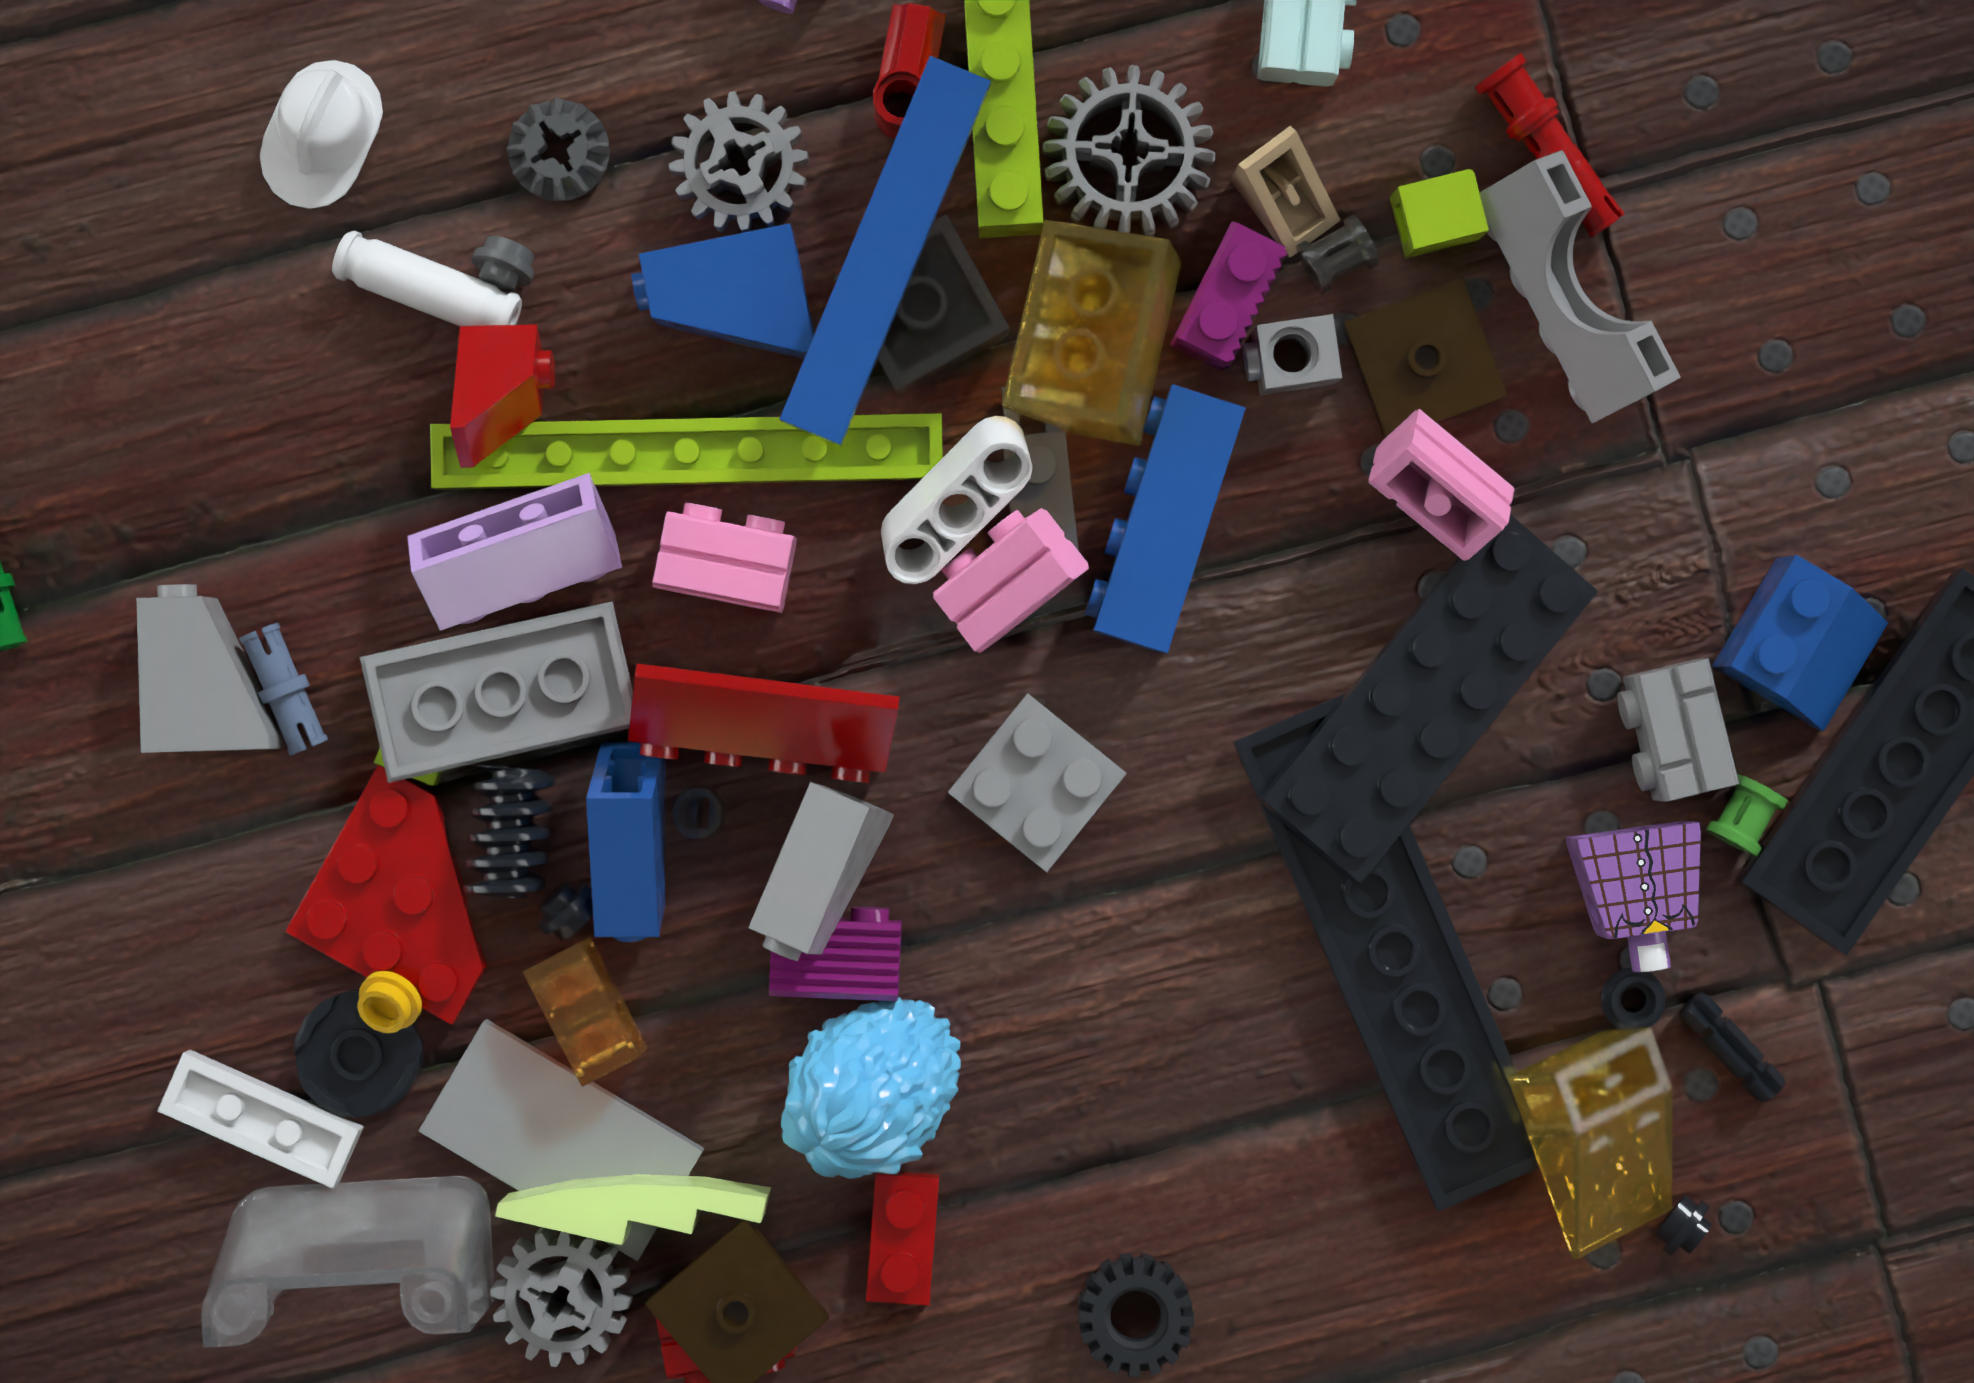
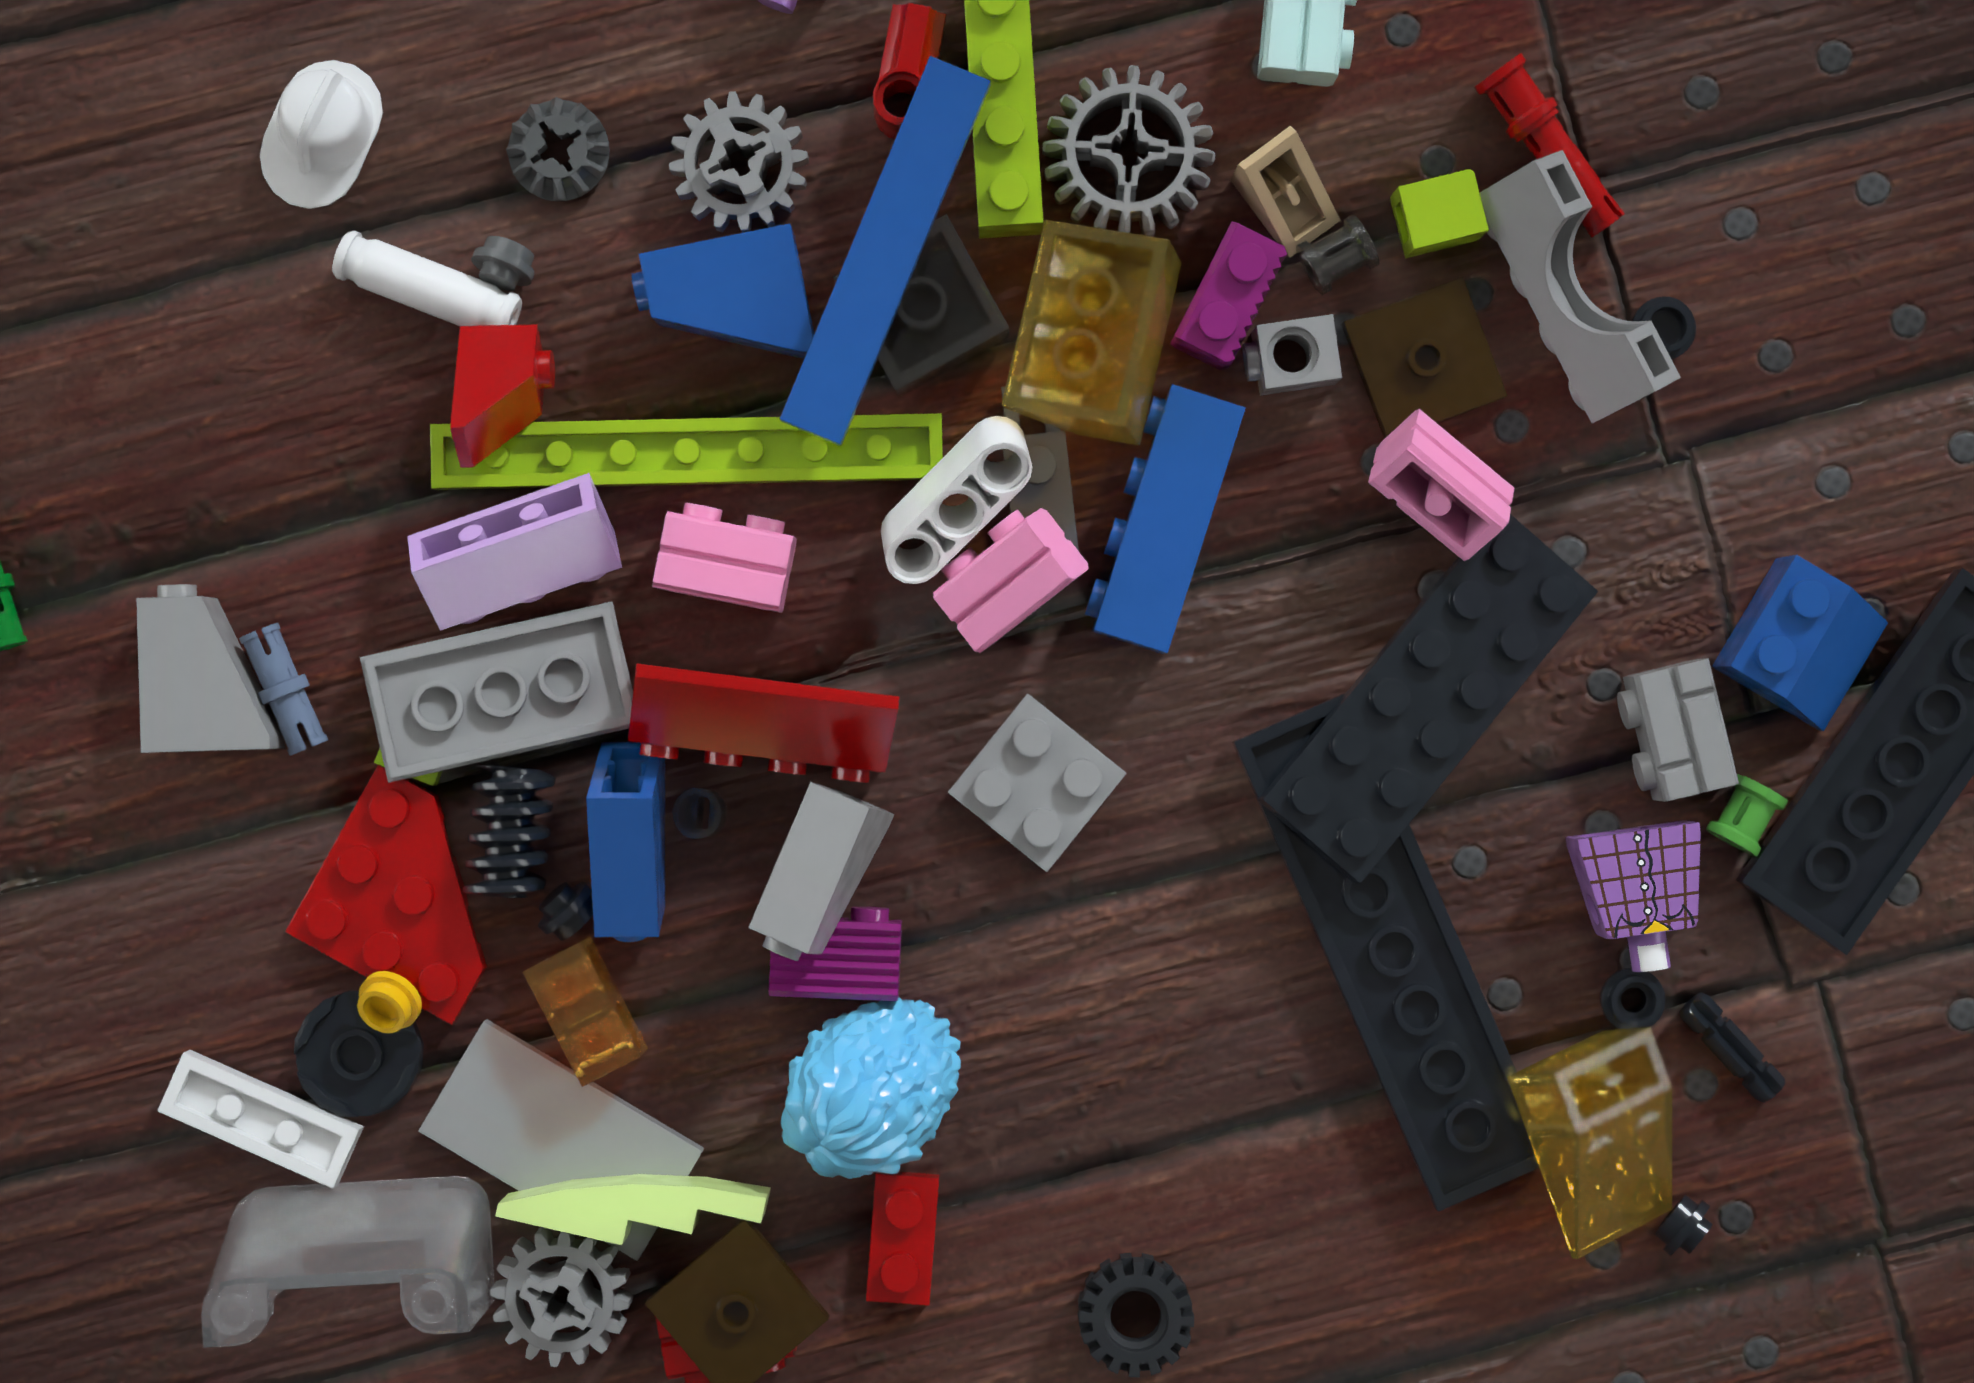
none -> black plate [1632,296,1696,359]

